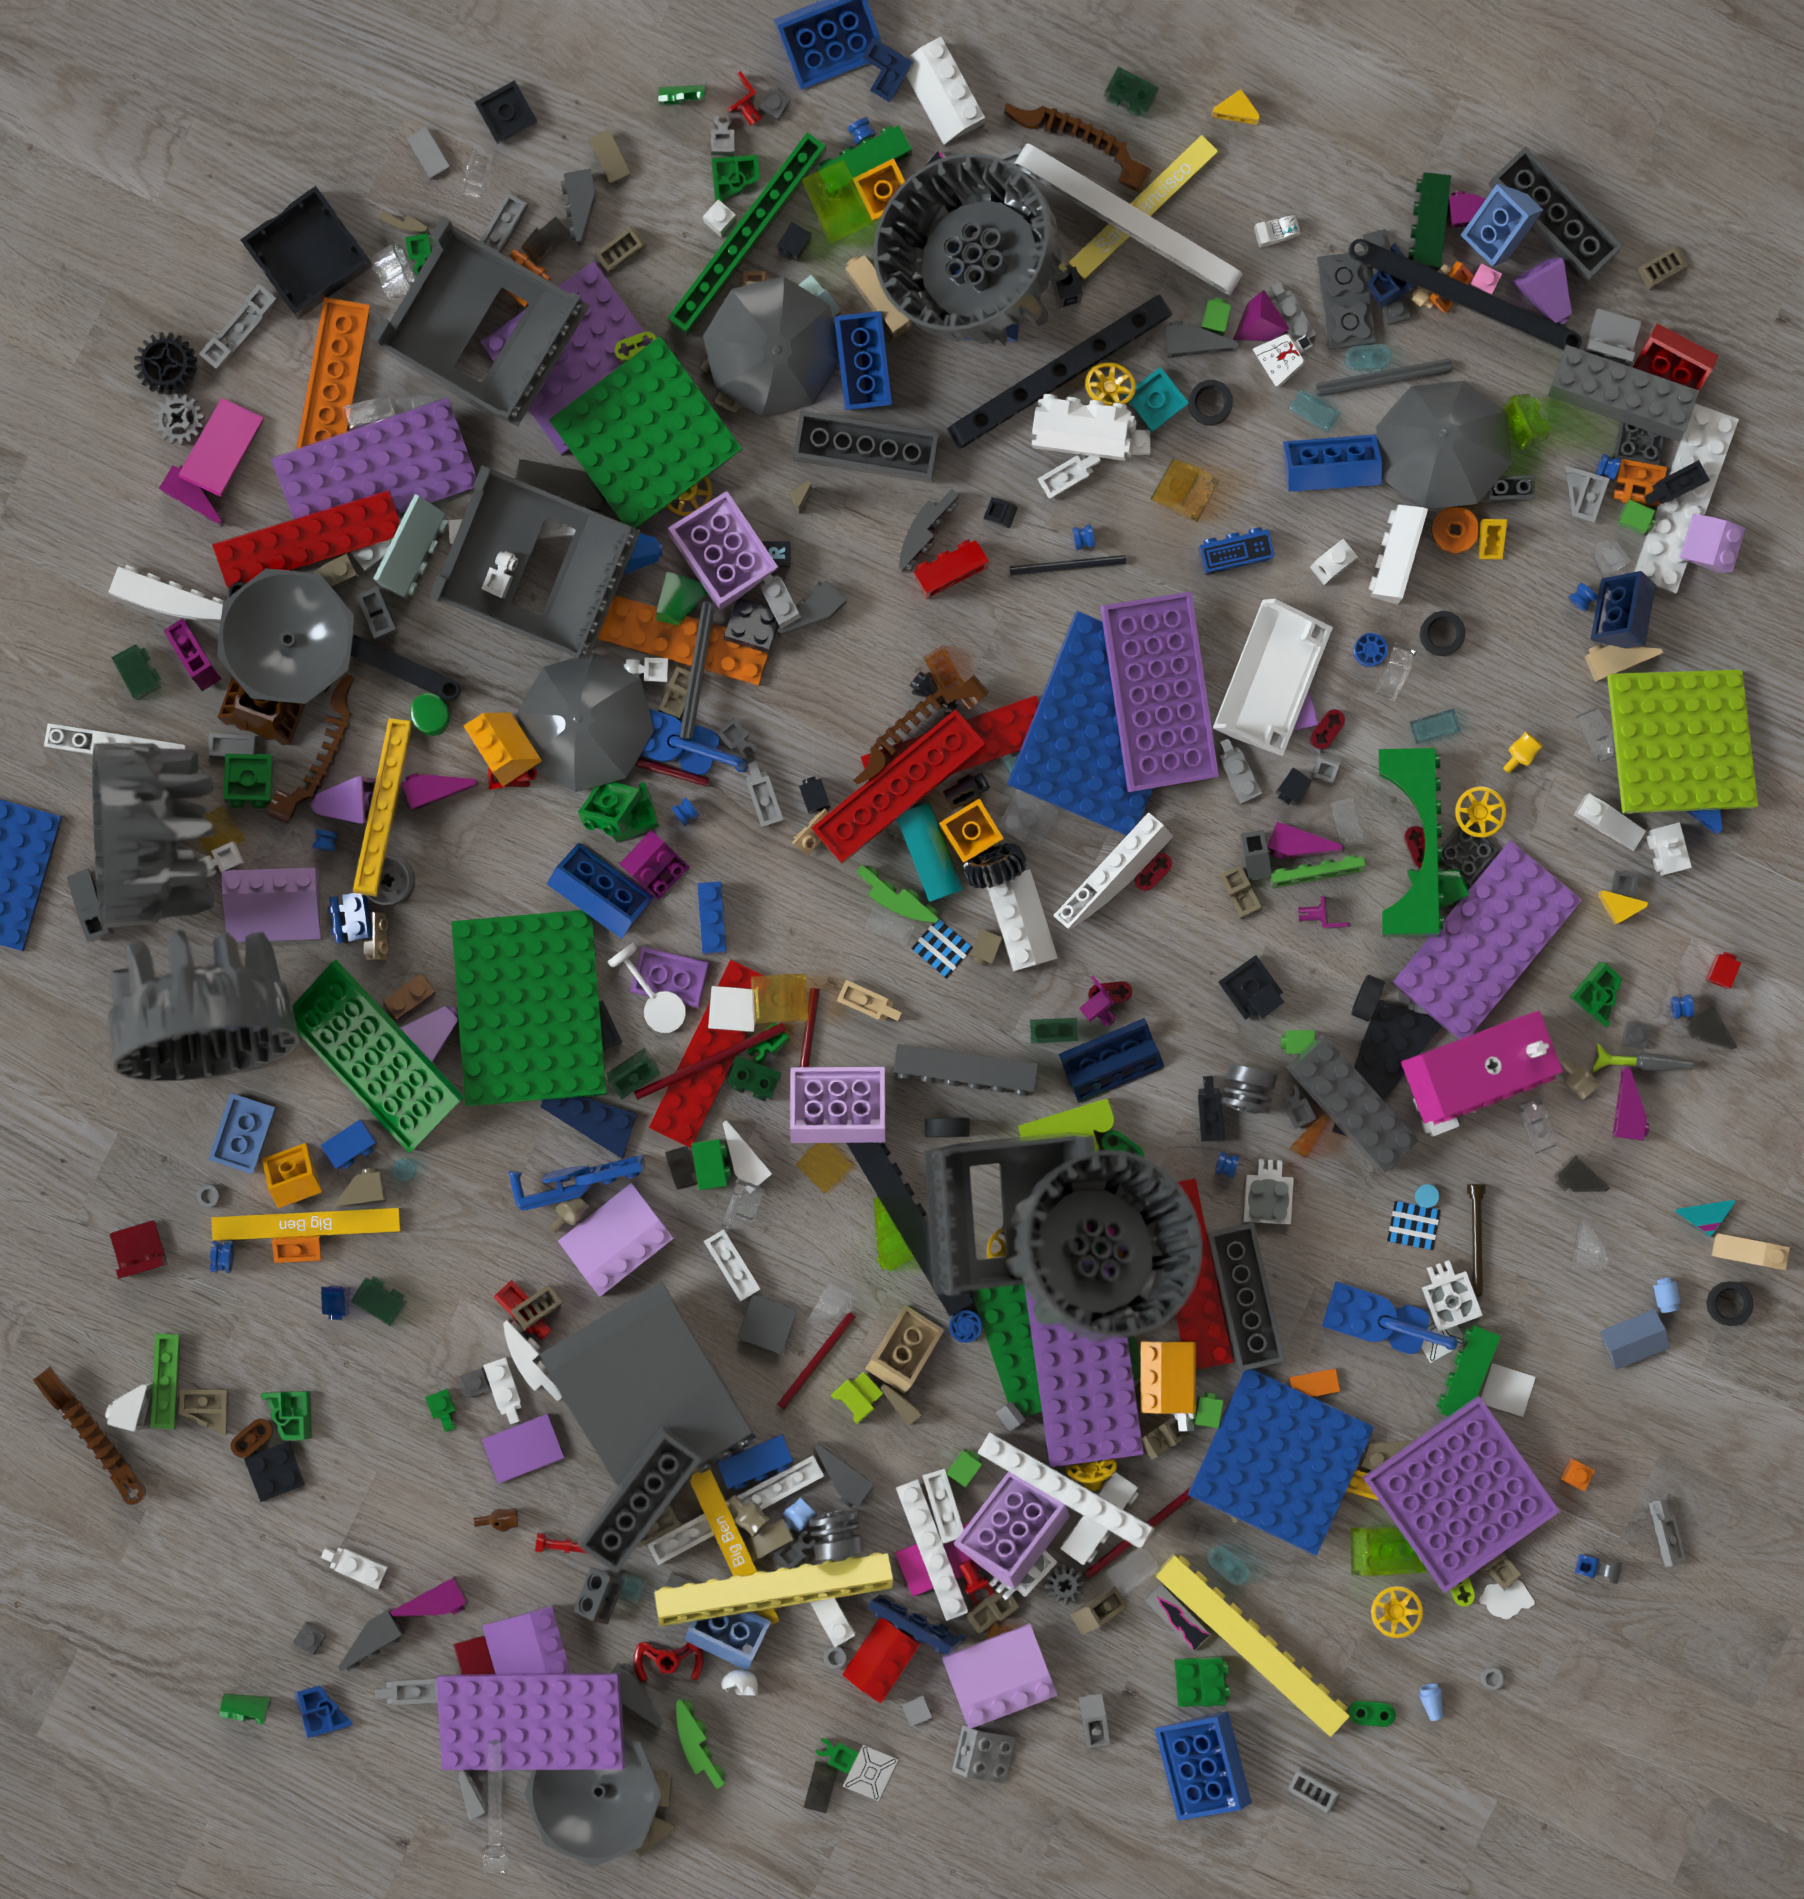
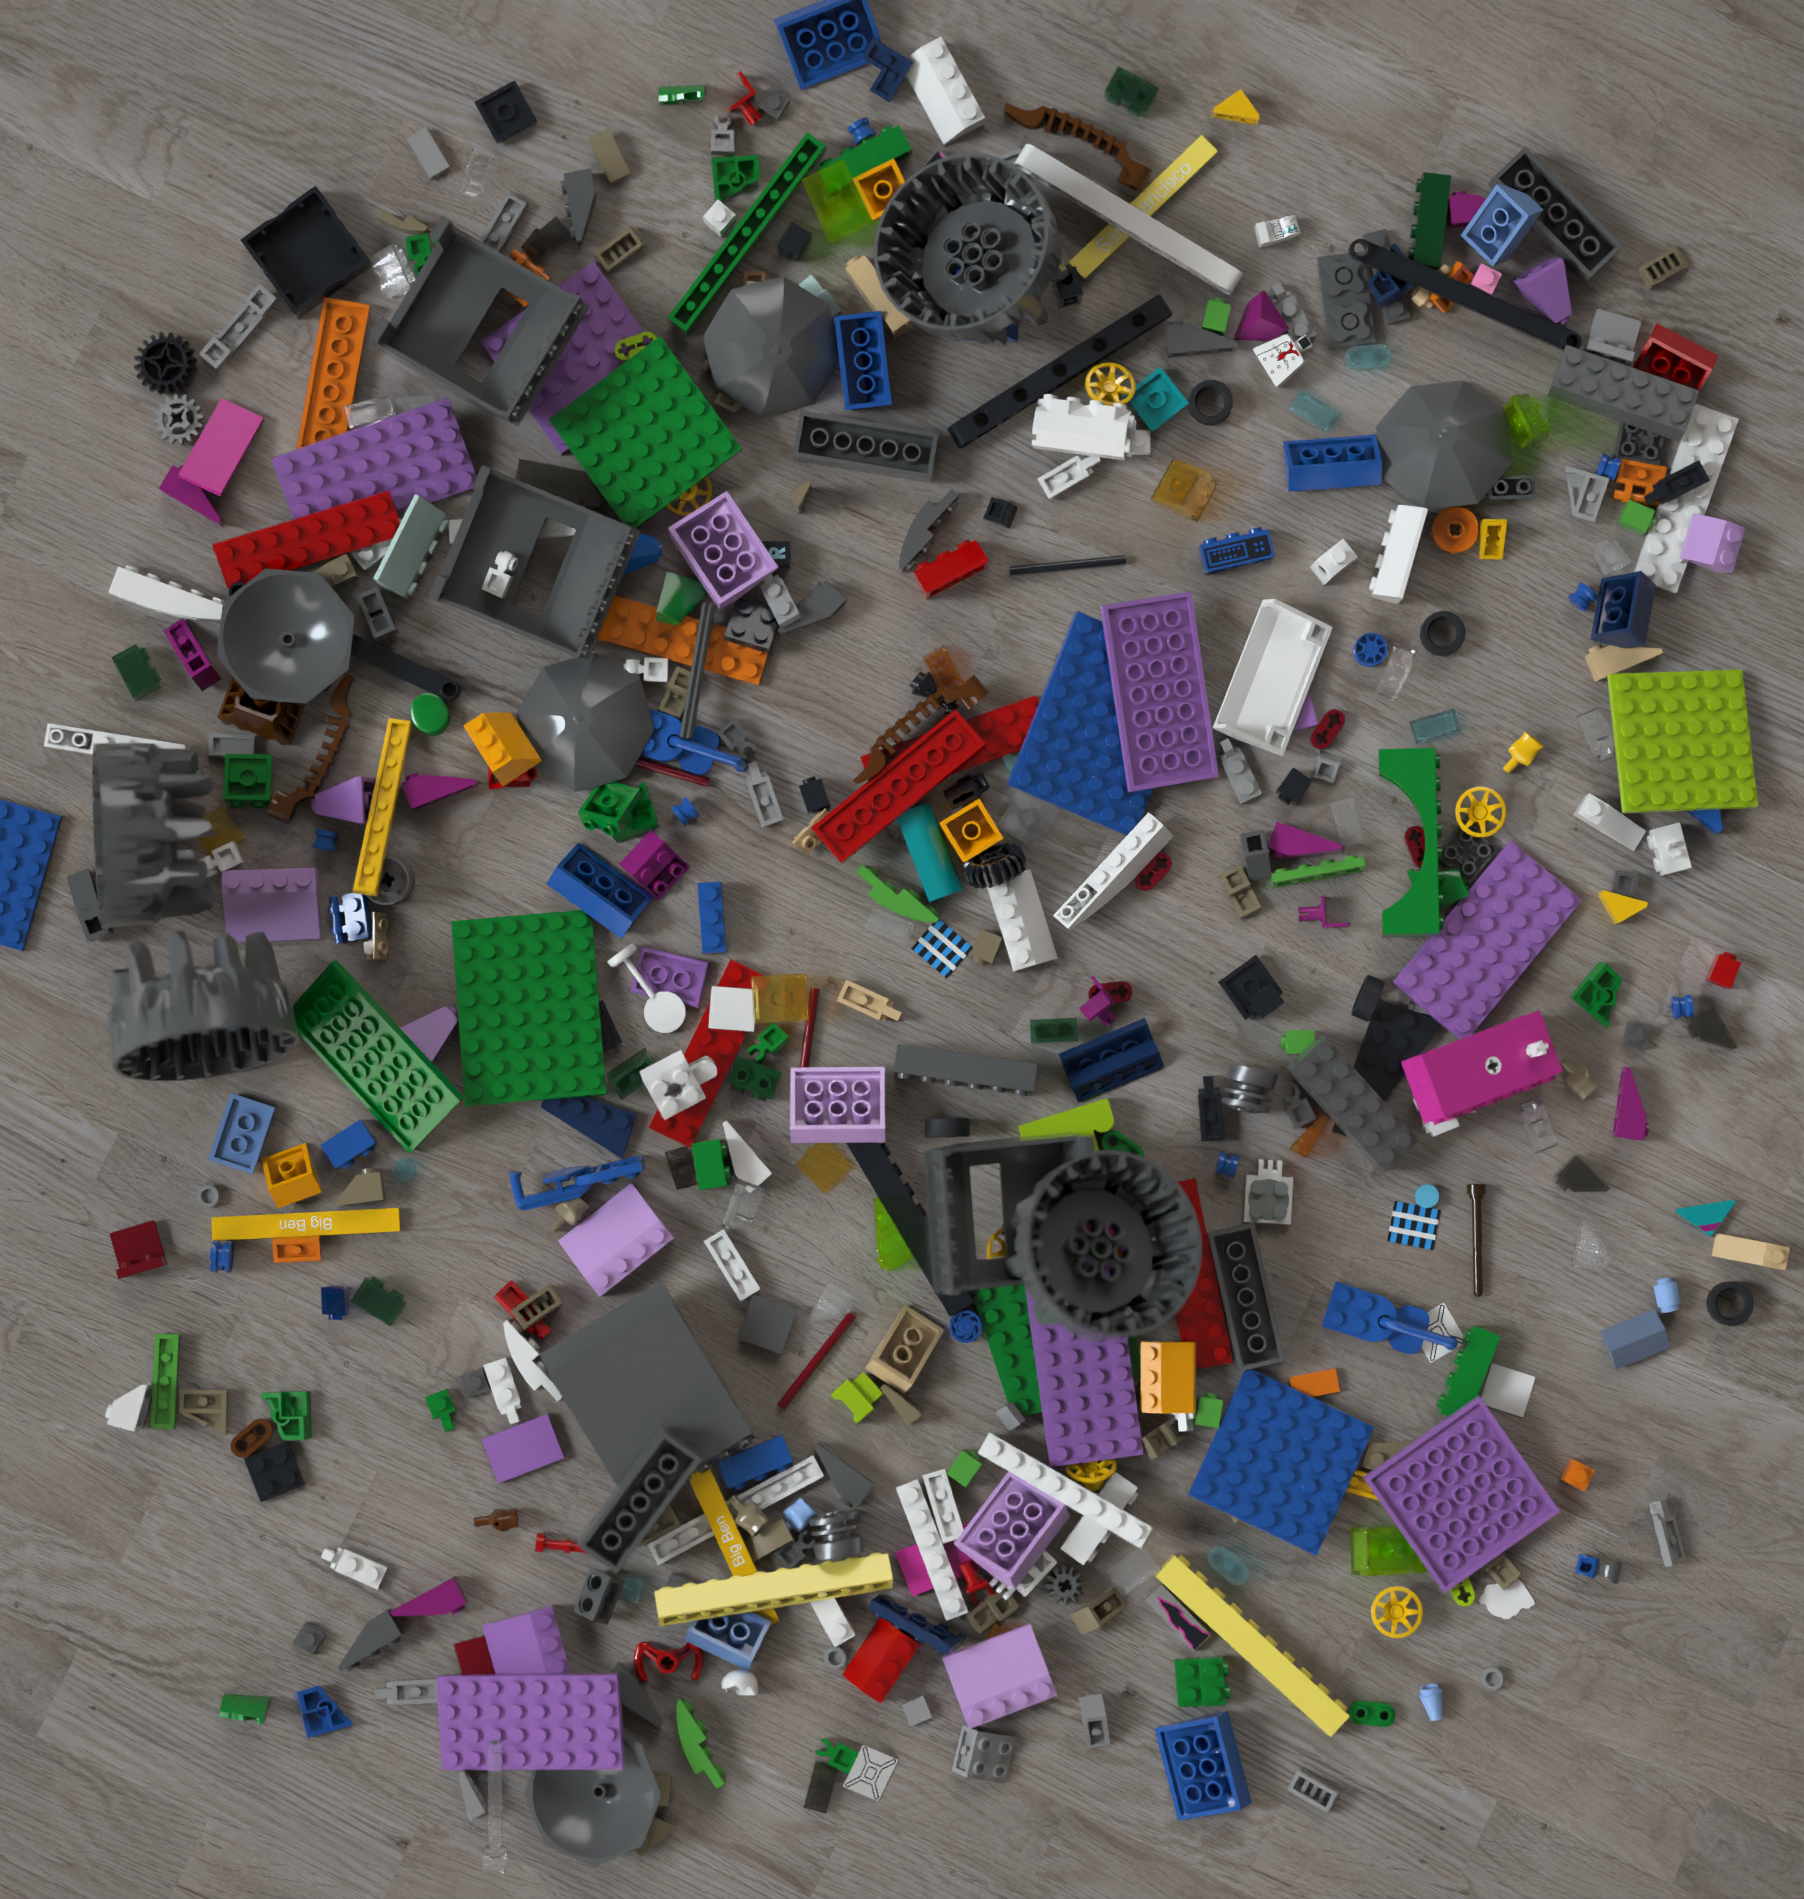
reddish brown piece [33,1366,146,1505] -> none
medium nougat plate [383,974,435,1020] -> none
dark red piece [634,1022,786,1100] -> none
blue wheel [1072,524,1095,551] -> none
dark red piece [1084,1487,1192,1580] -> none
dark grey axle [1315,358,1453,396] -> none
white piece [1421,1260,1483,1332] -> none
dark grey piece [1592,1044,1693,1073] -> none
none -> white brick [639,1050,717,1120]

